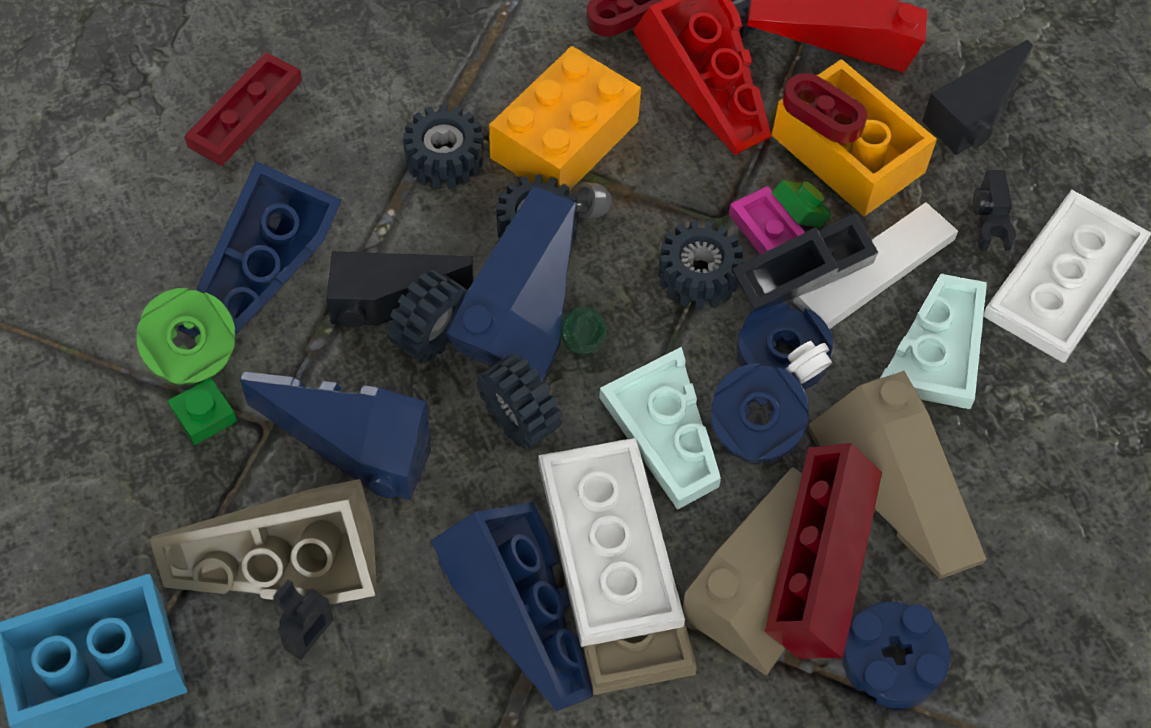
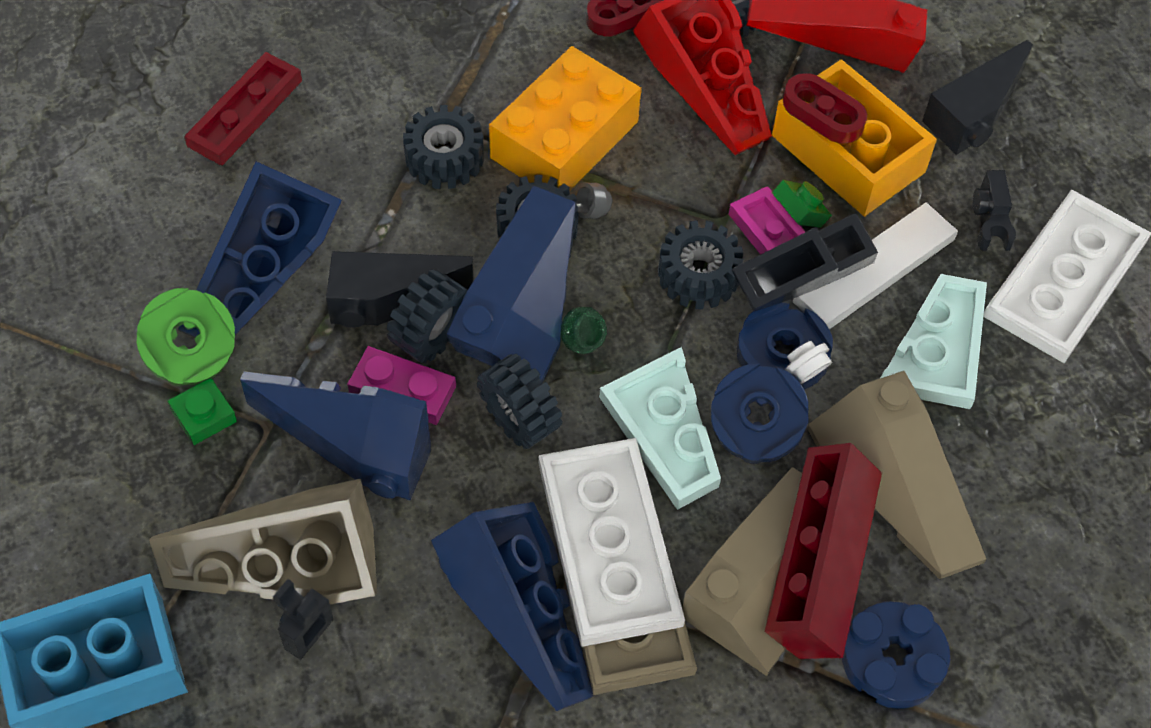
none -> dark pink plate [347,346,456,425]

